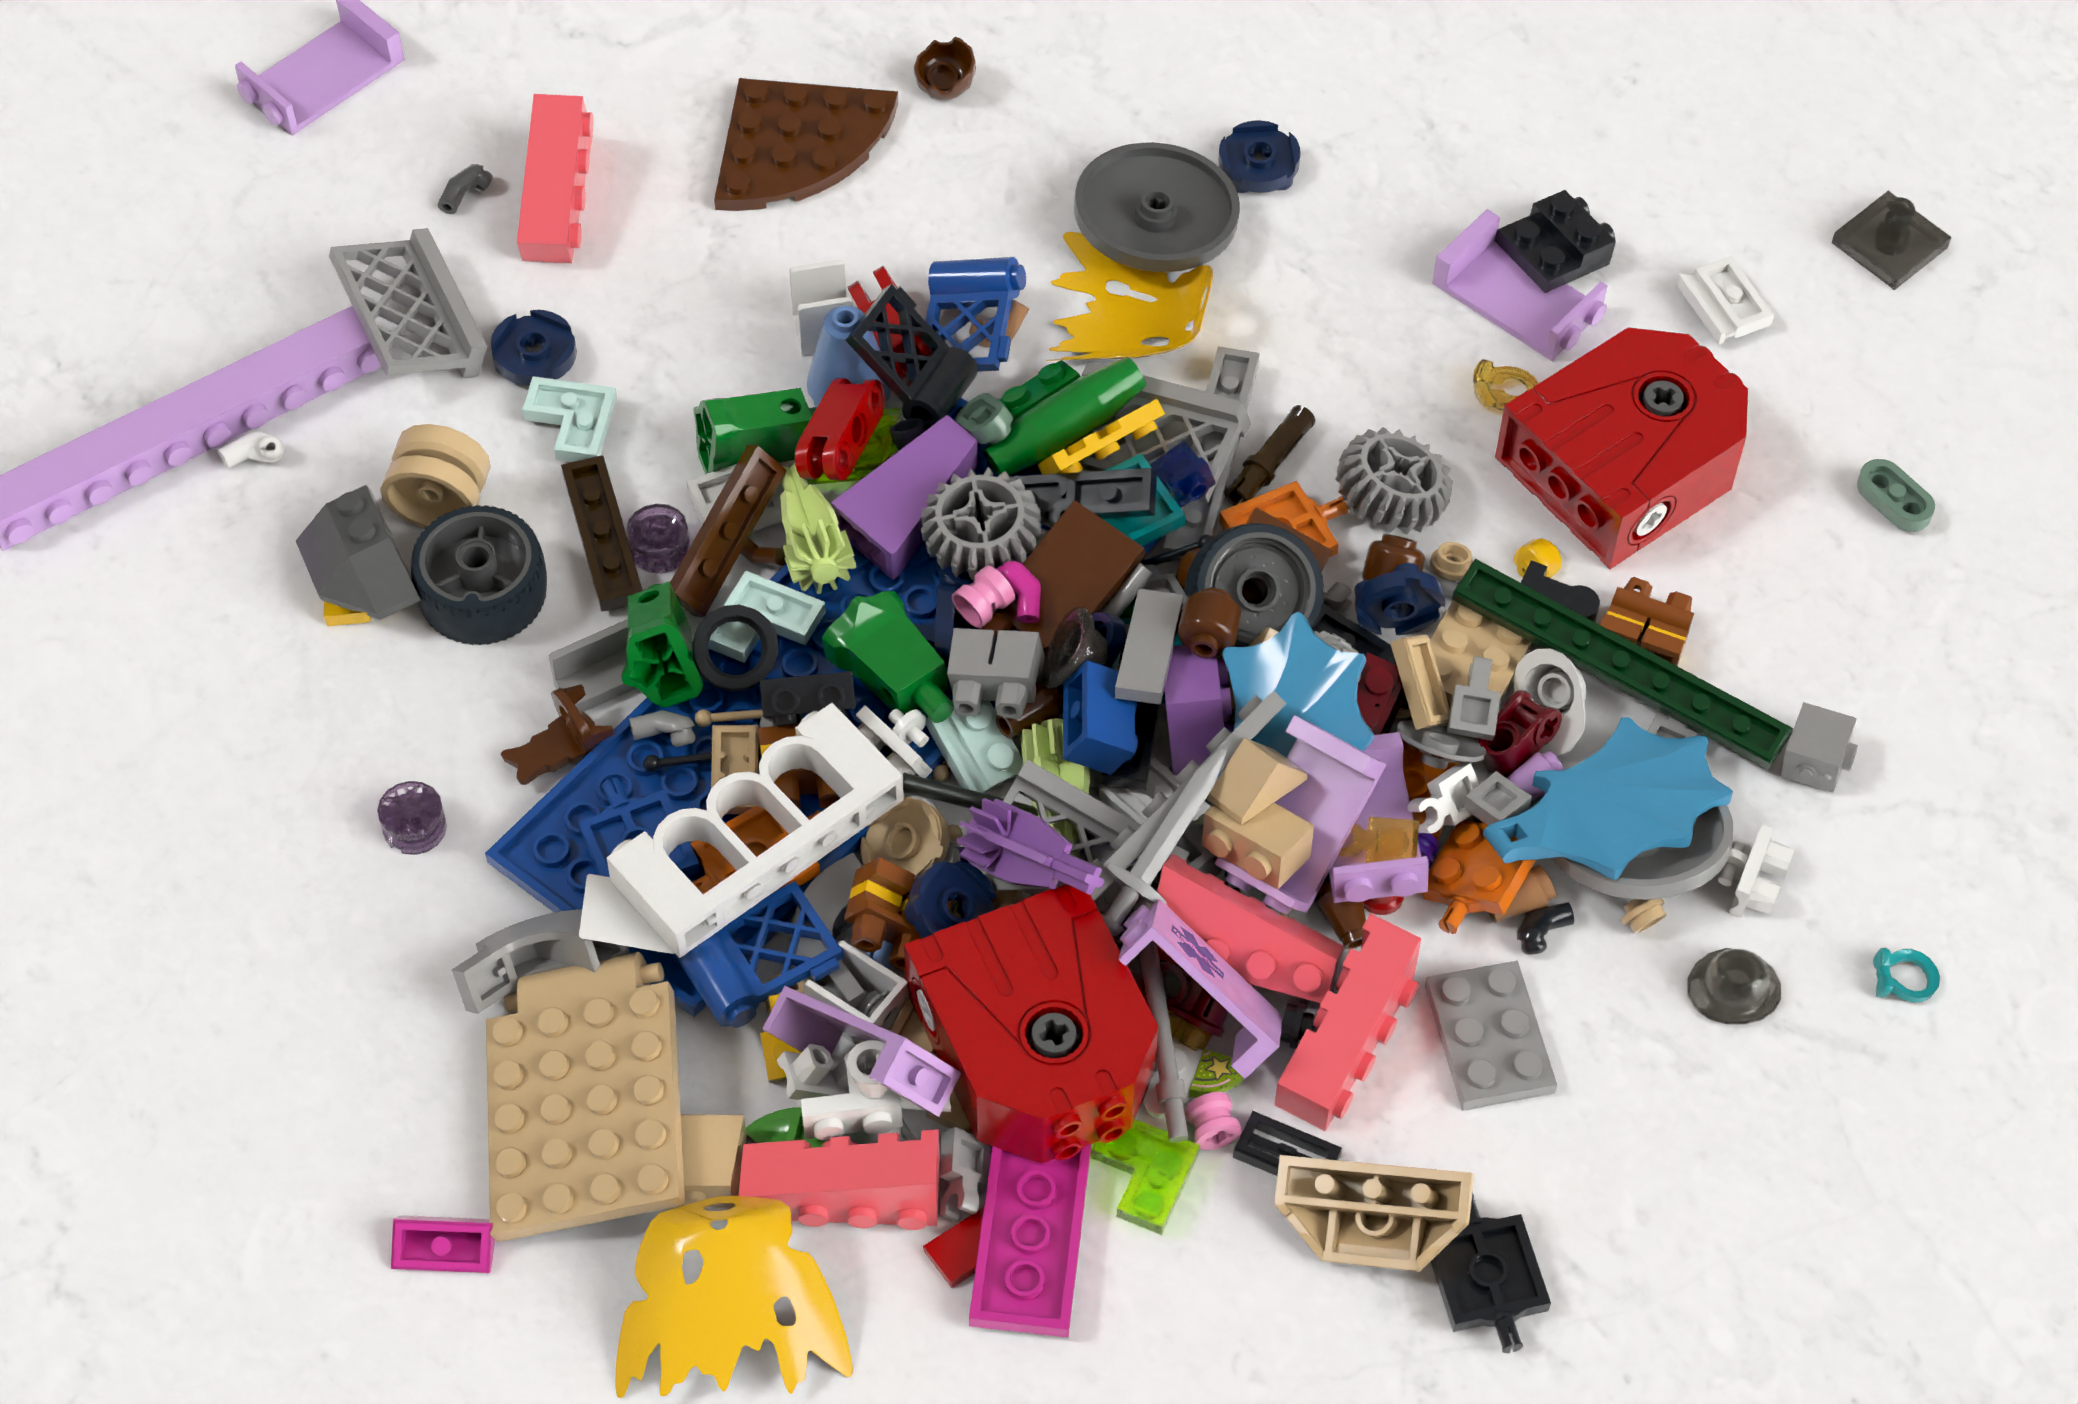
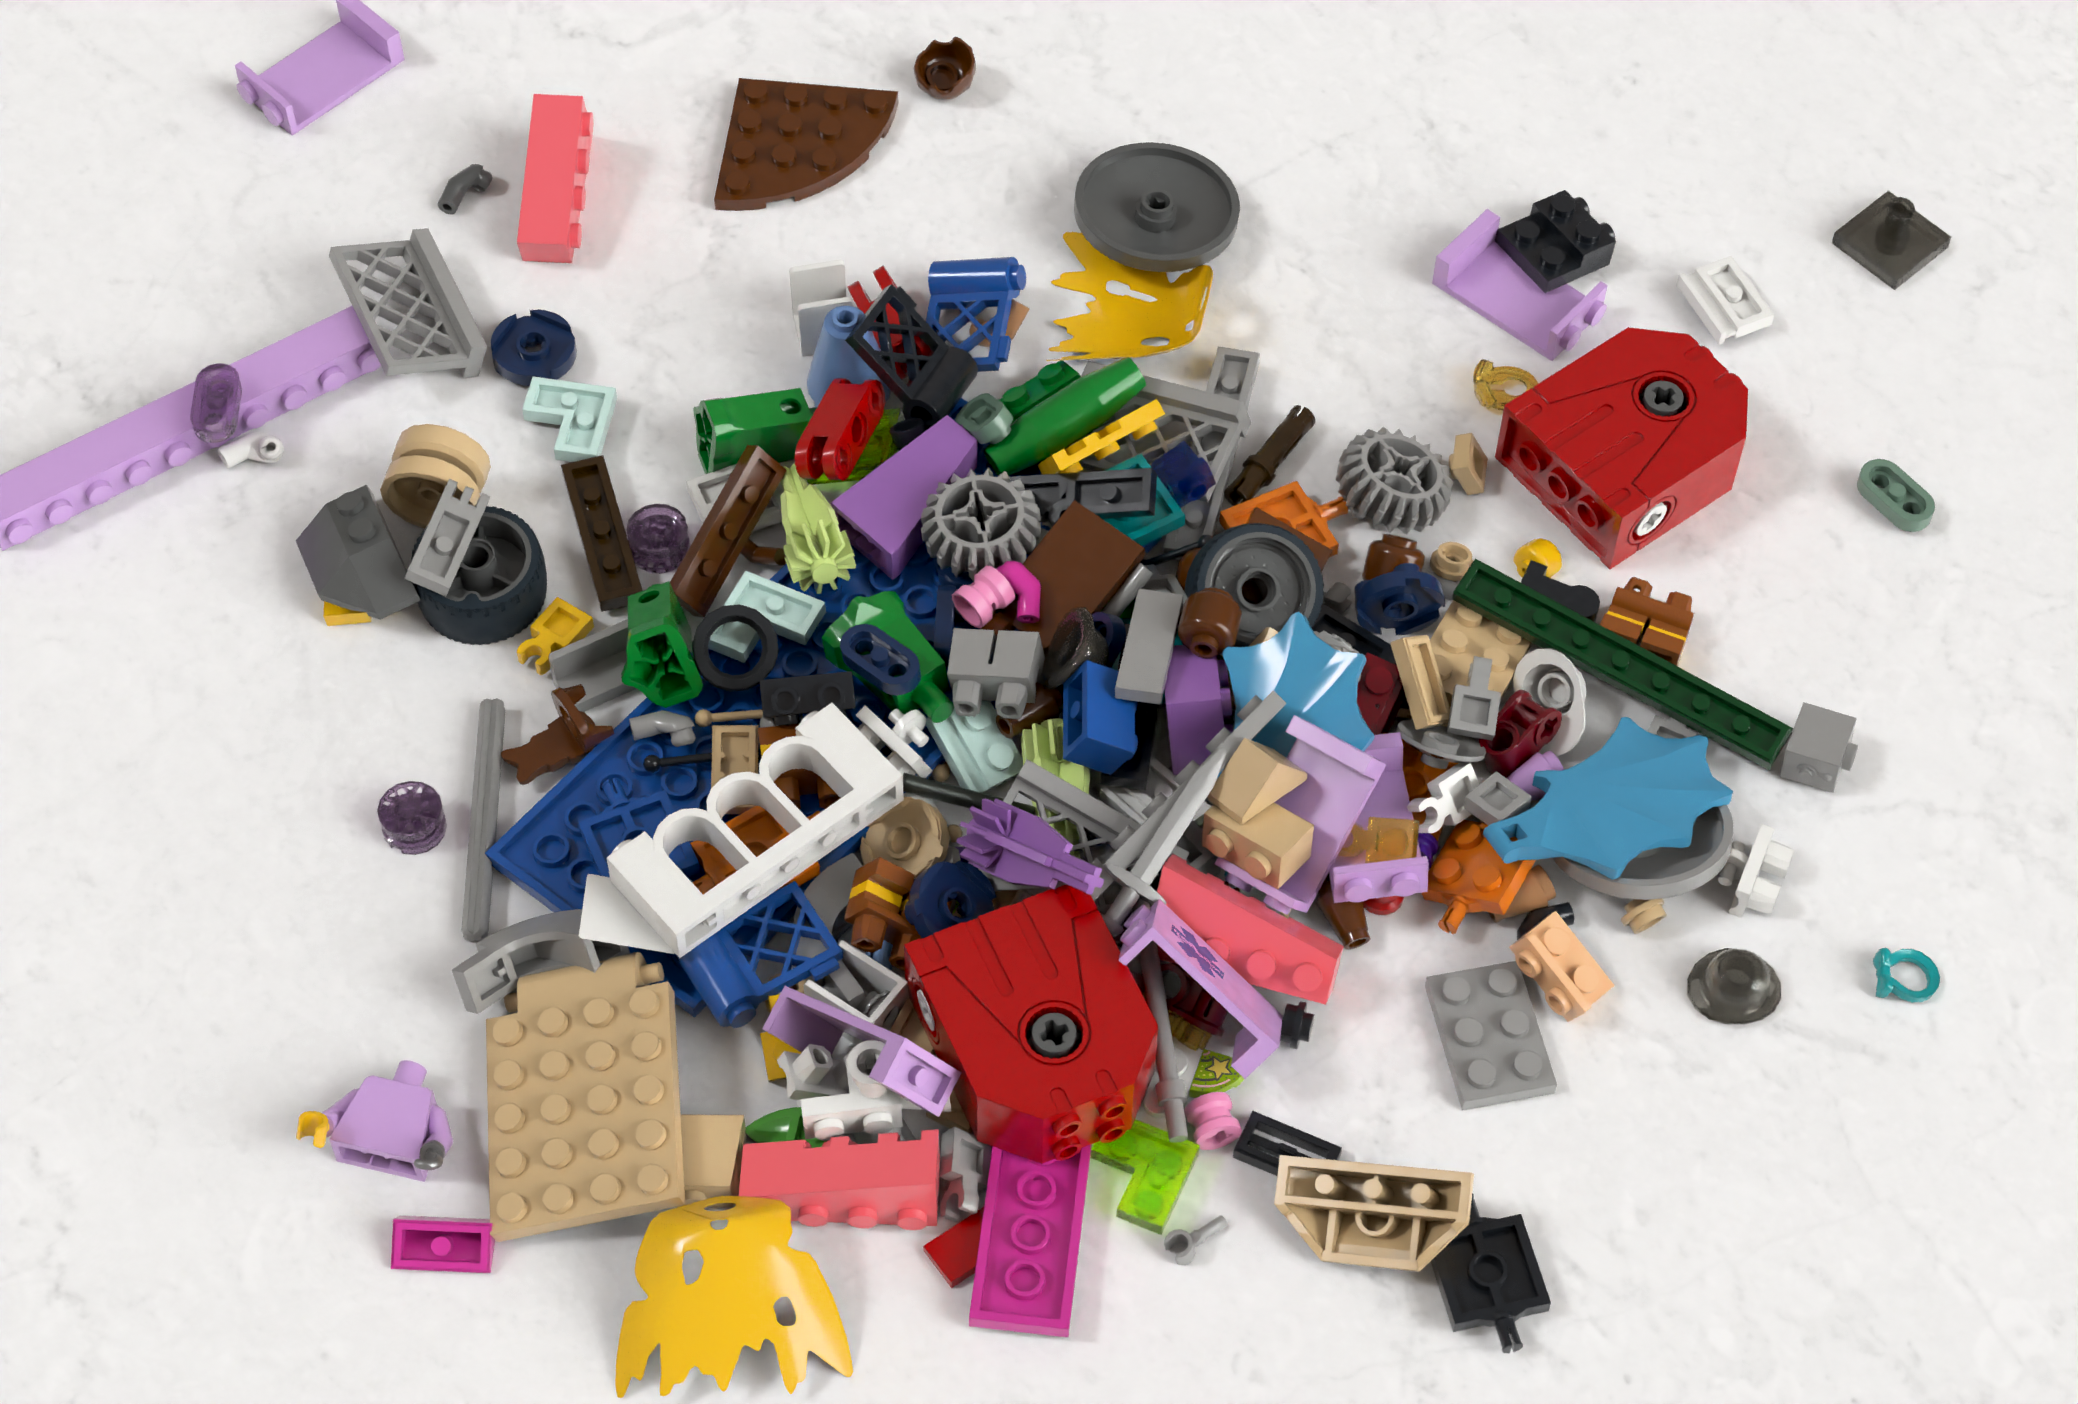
dark blue plate [1218,120,1301,193] -> none
coral wedge [1274,913,1422,1131] -> none
none -> clear purple plate [190,363,242,443]
none -> lavender torso [296,1060,453,1182]
none -> light grey hinge [404,479,490,597]
none -> light grey axle [461,698,506,941]
none -> yellow plate [517,597,594,675]
none -> dark blue plate [840,624,921,695]
none -> light grey hand [1164,1215,1228,1265]
none -> tan plate [1449,433,1488,495]
none -> light nougat bracket [1509,911,1615,1022]

